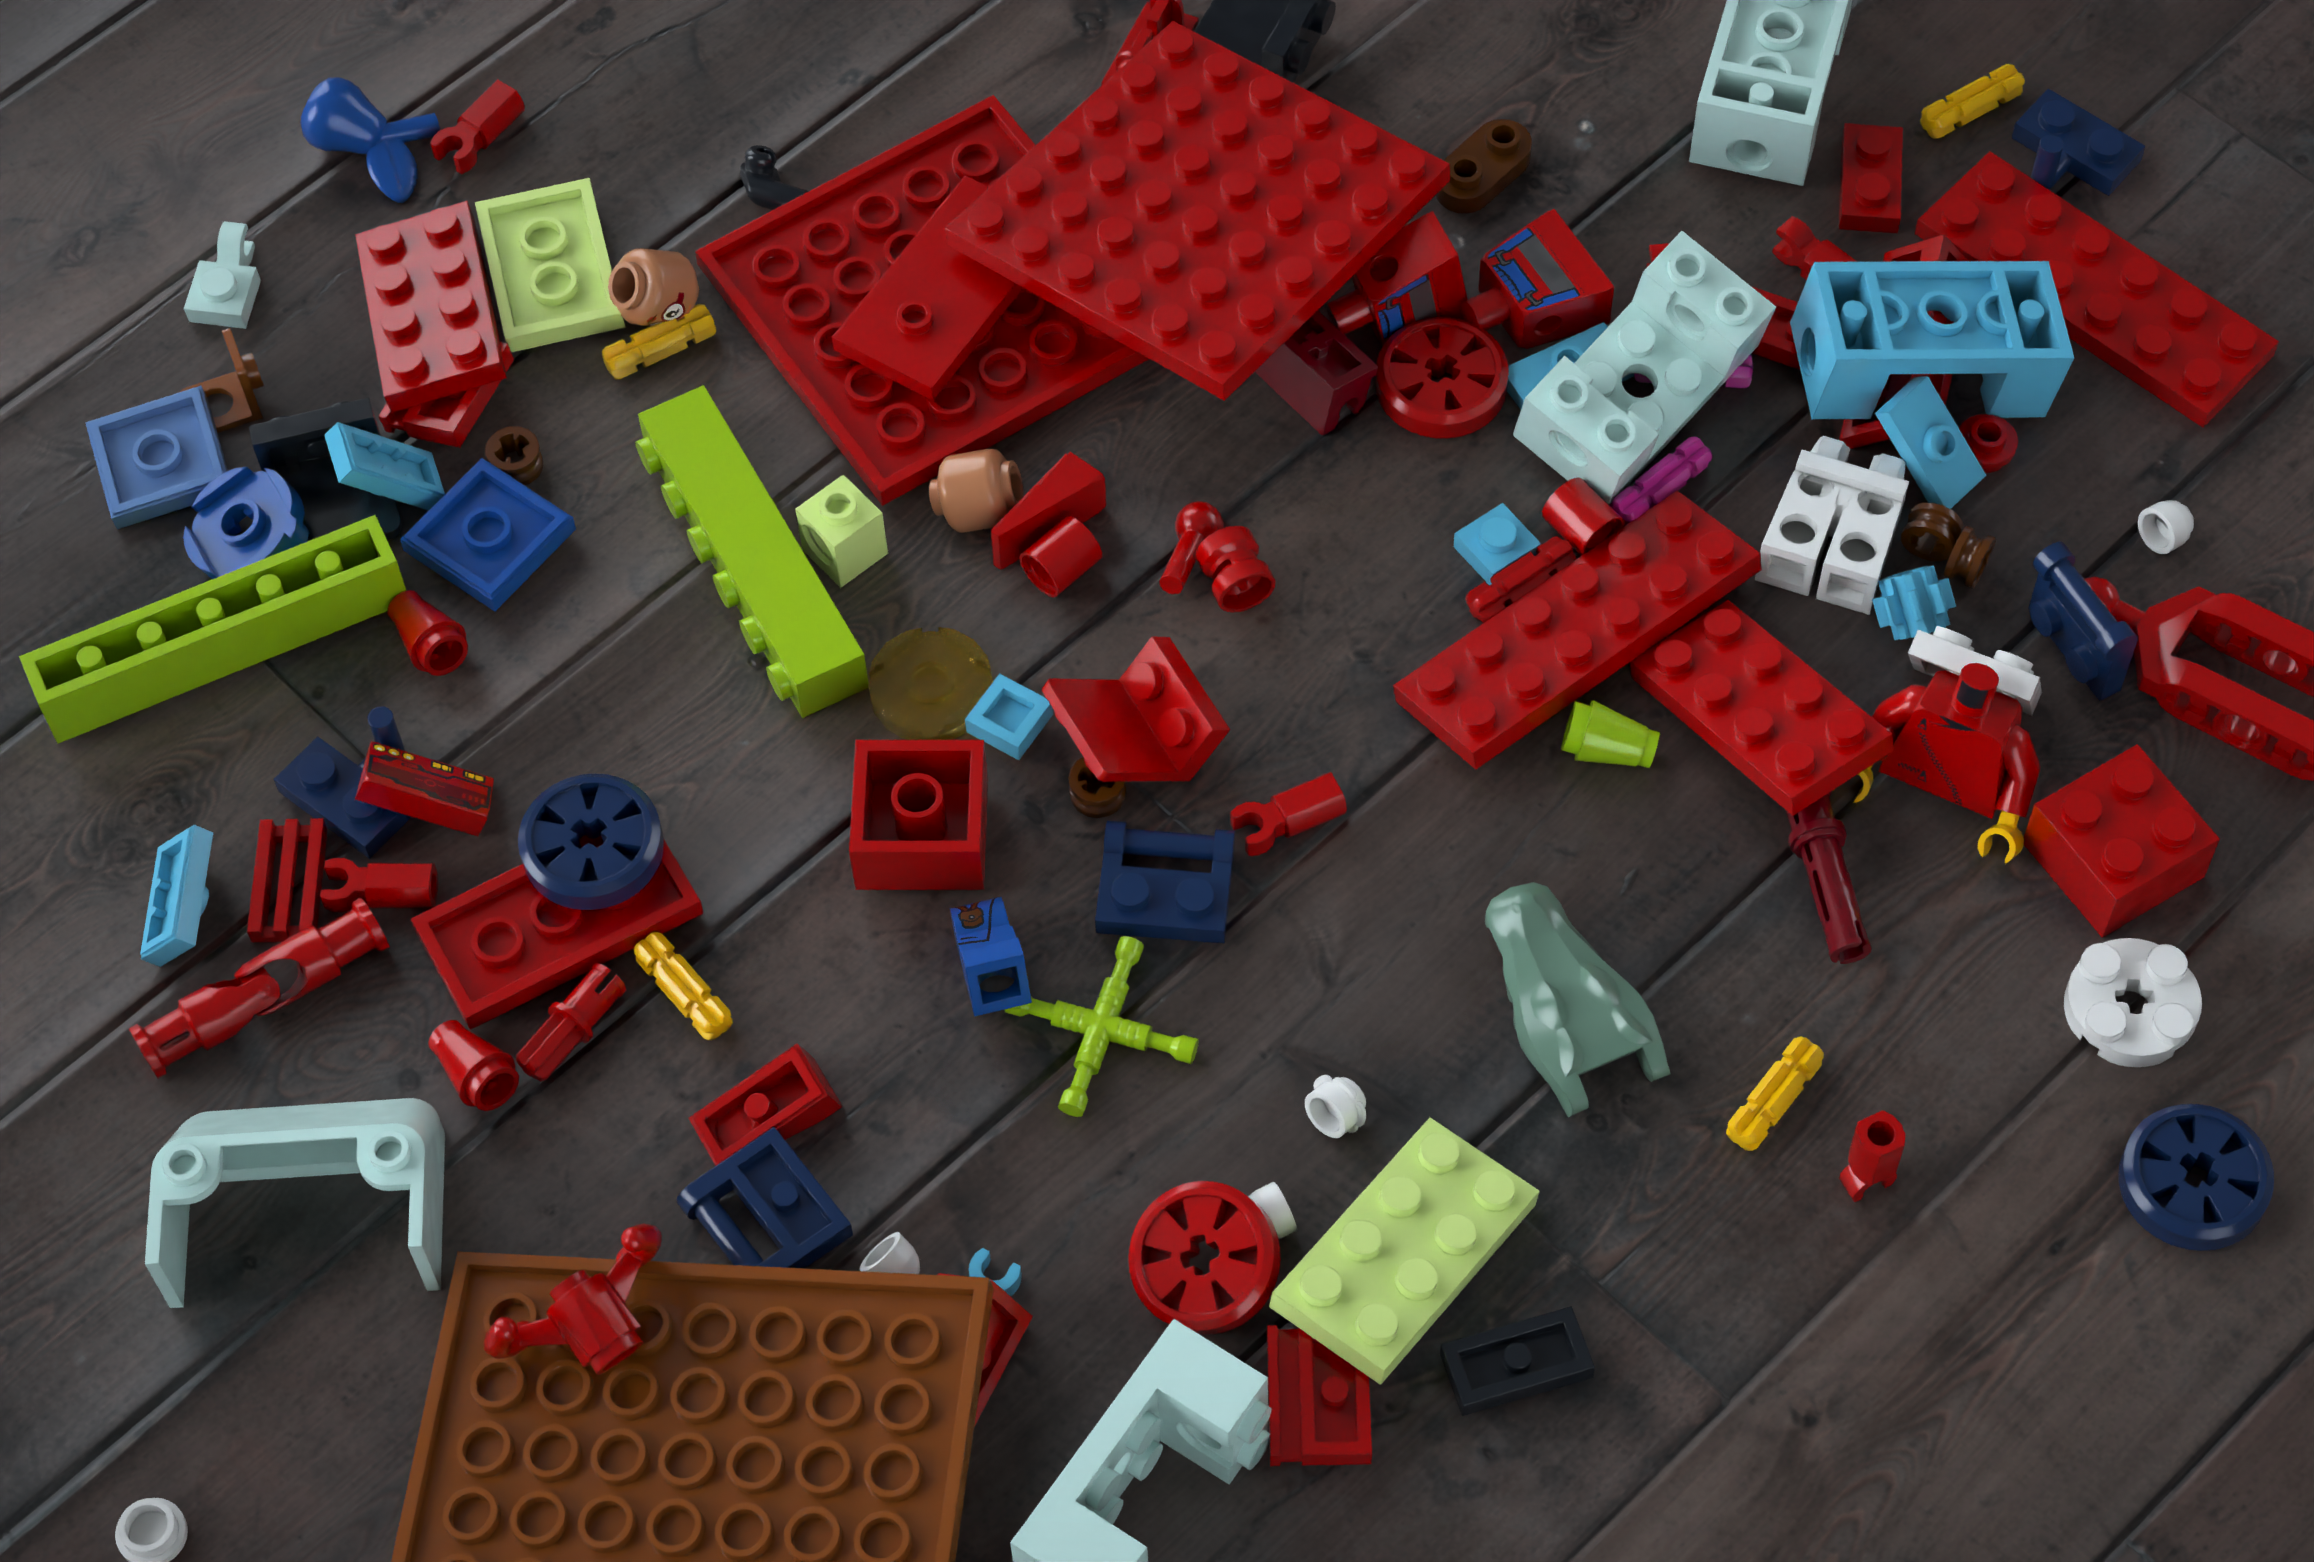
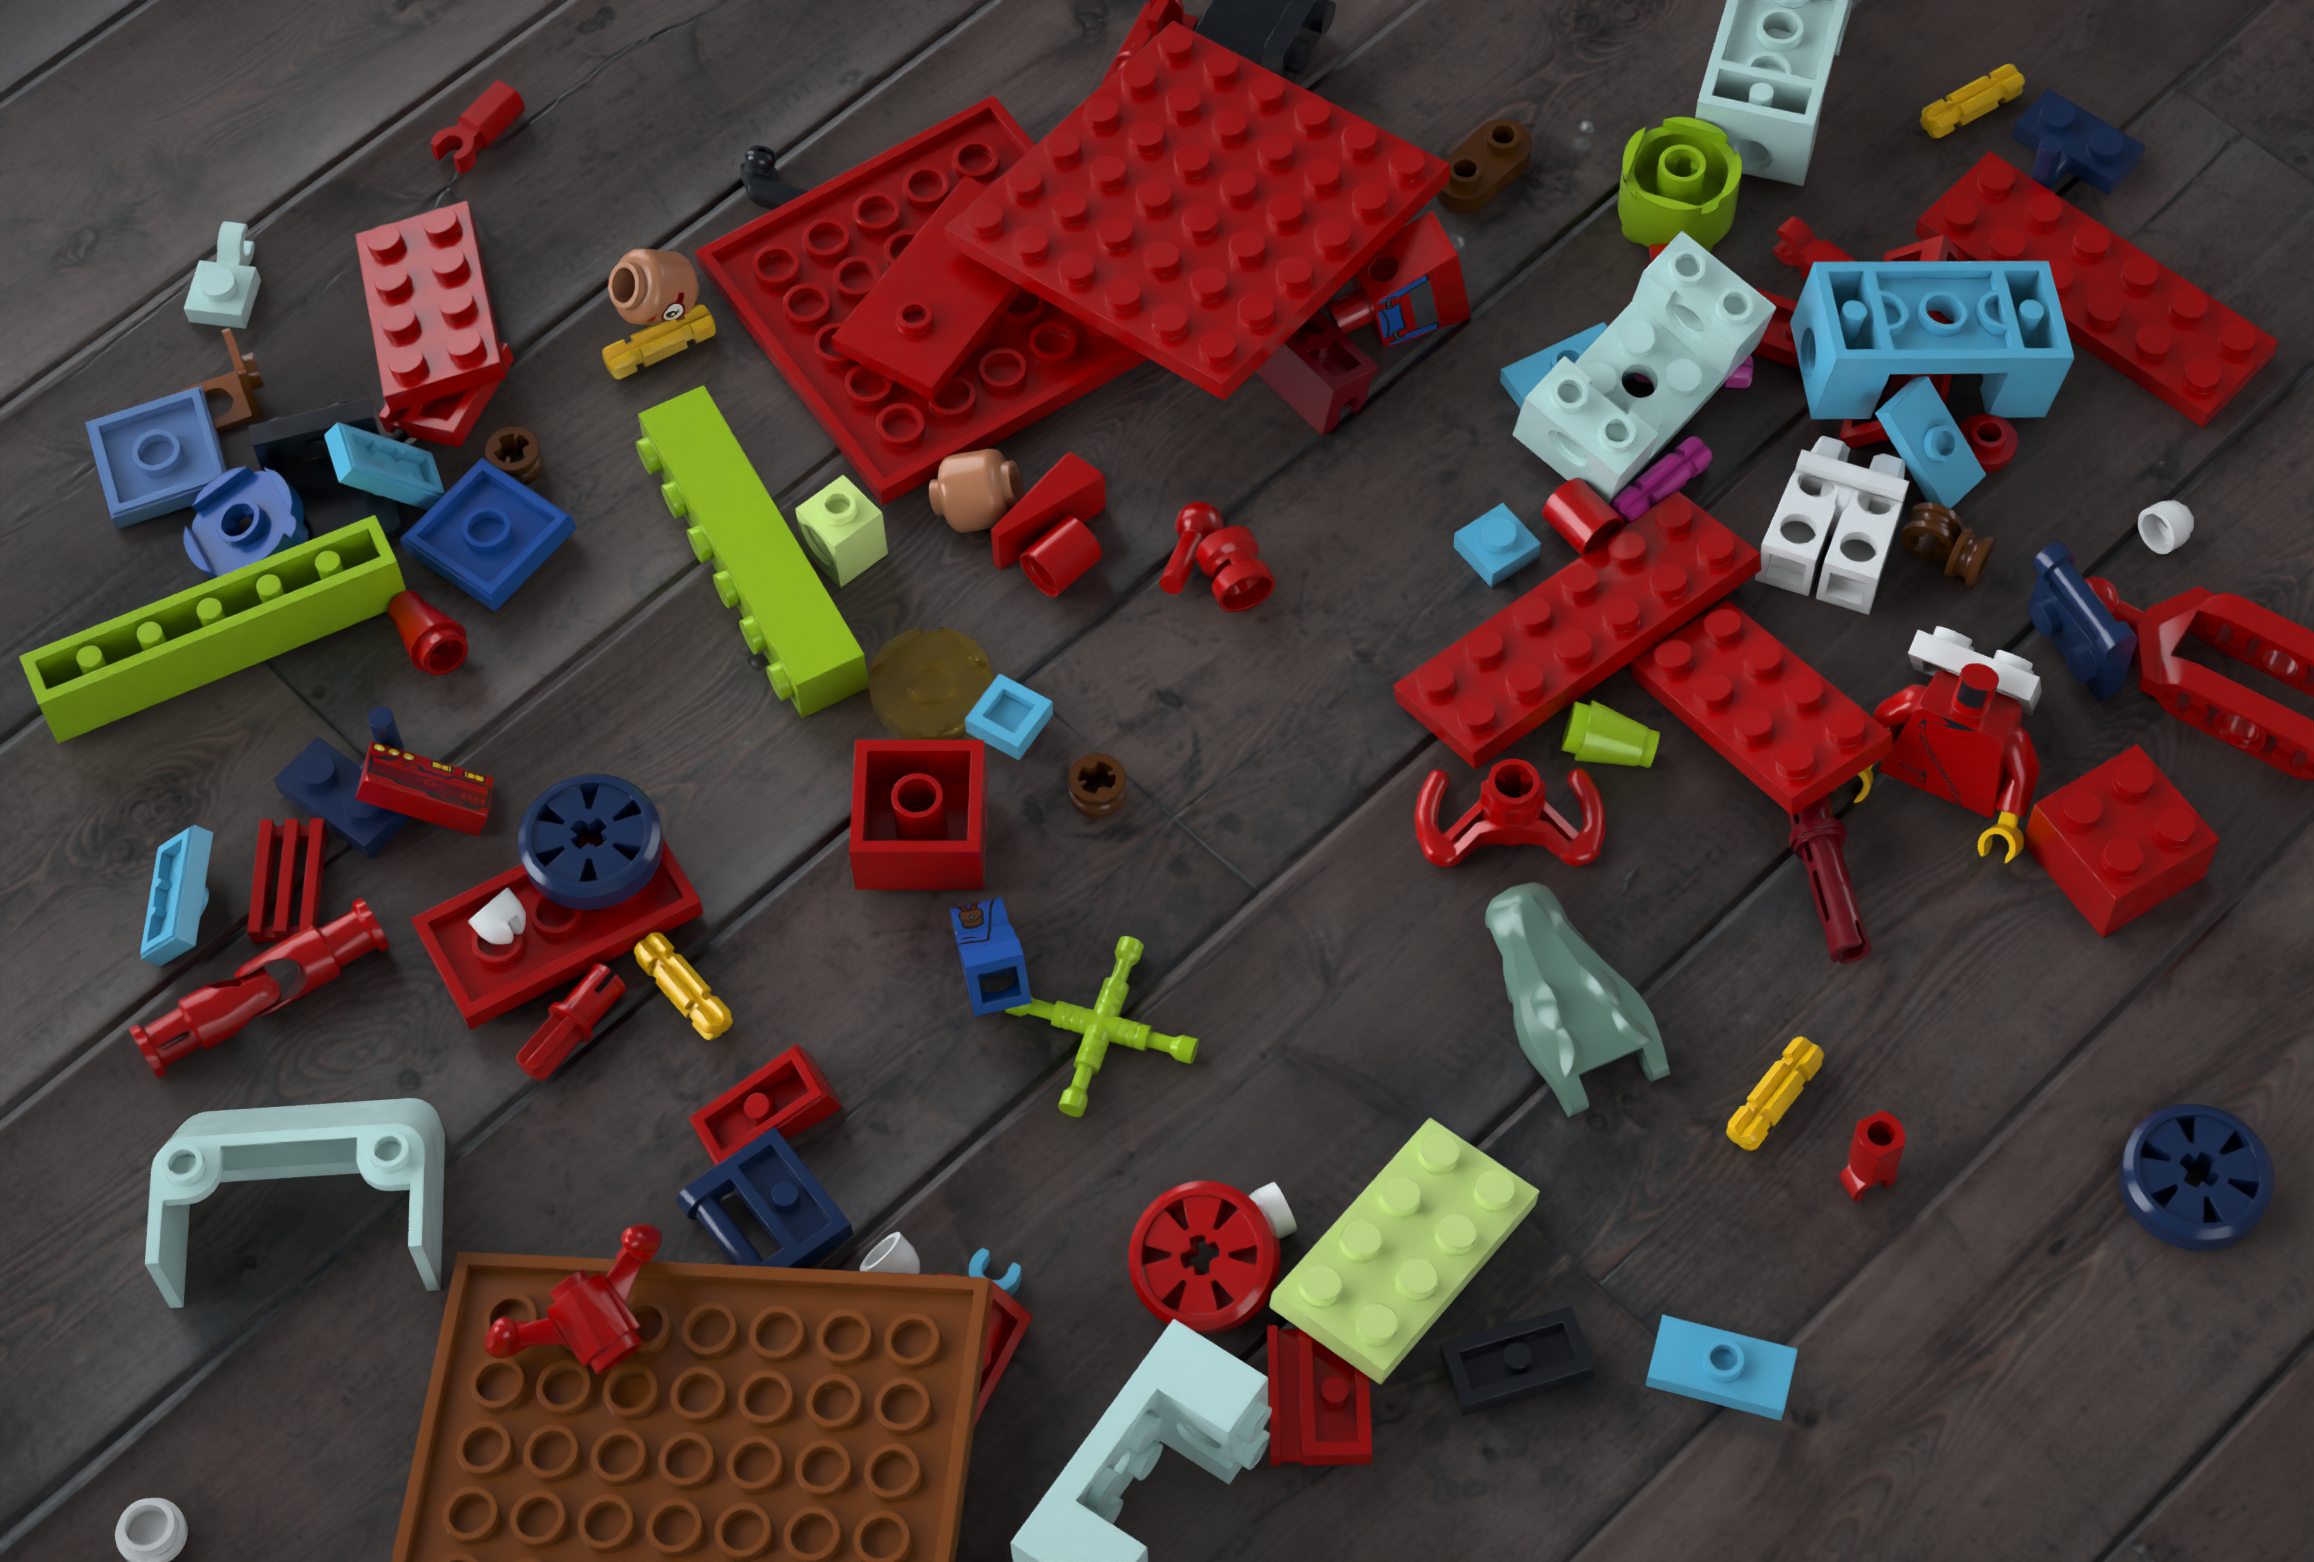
blue piece [300,77,440,203] -> none
red bar [320,858,439,912] -> none
red cone [428,1020,519,1111] -> none
yellowish green plate [475,178,625,352] -> none
red bracket [1041,636,1230,782] -> none
dark blue plate [1095,821,1235,944] -> none
red bar [1230,772,1347,856] -> none
white plate [1305,1075,1366,1138] -> none
red wheel [1376,317,1509,438] -> none
red torso [1461,209,1614,349] -> none
red axle [1465,536,1576,623] -> none
red plate [1839,123,1903,234] -> none
medium azure gear [1872,565,1956,640] -> none
white plate [2064,938,2202,1067] -> none
none -> white hinge [467,887,526,944]
none -> red piece [1414,759,1606,868]
none -> lime brick [1618,117,1742,253]
none -> medium azure plate [1645,1315,1798,1421]

